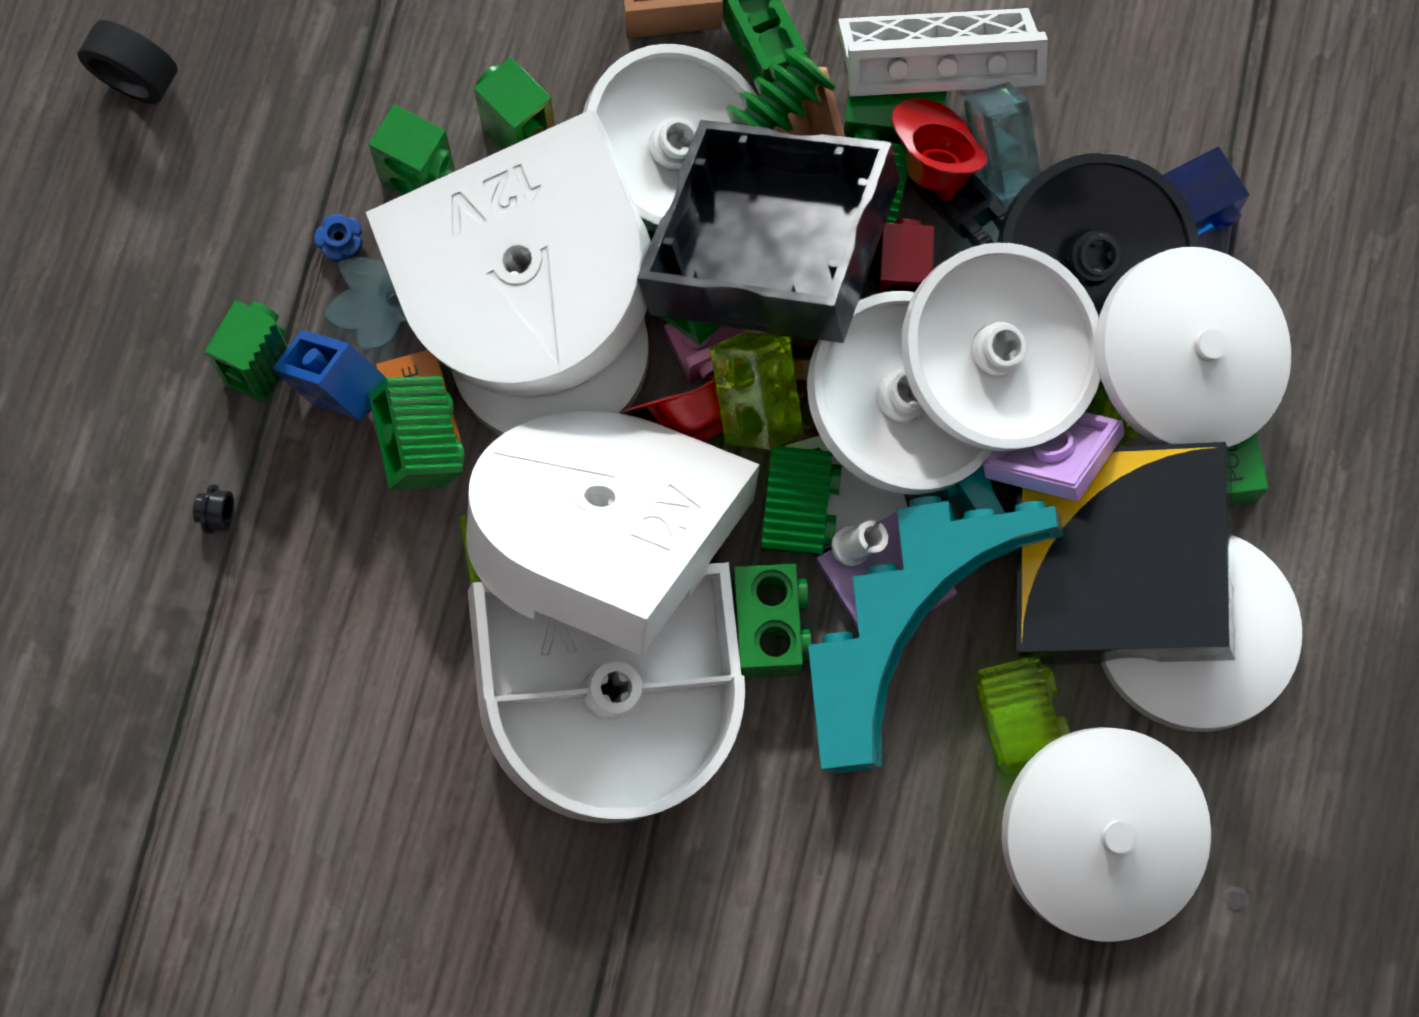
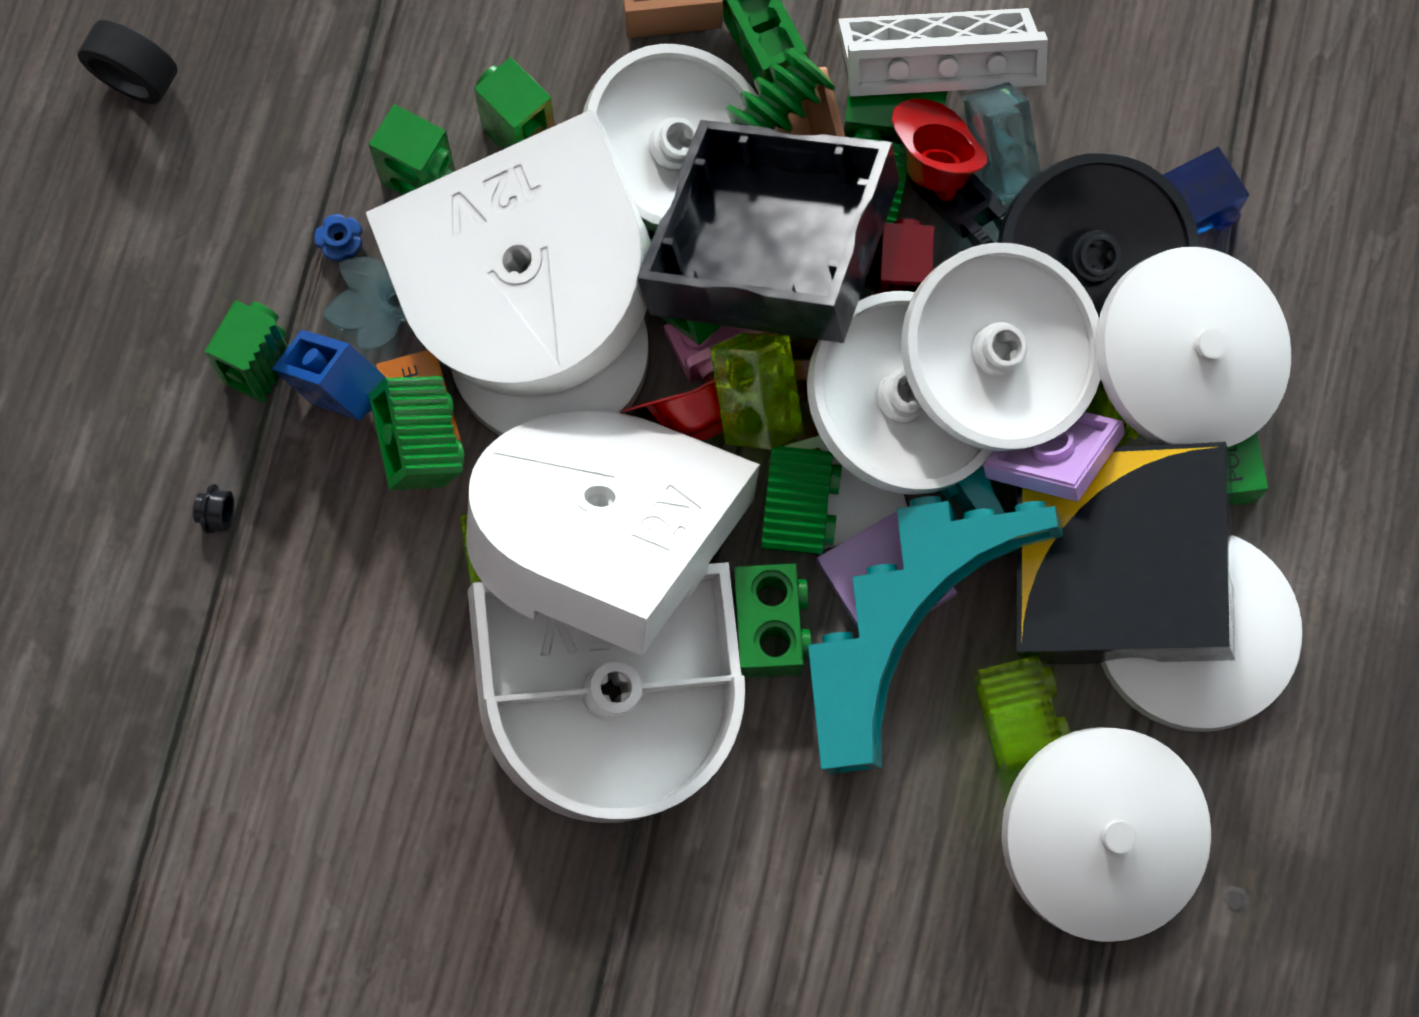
white pin [831,520,888,567] -> none

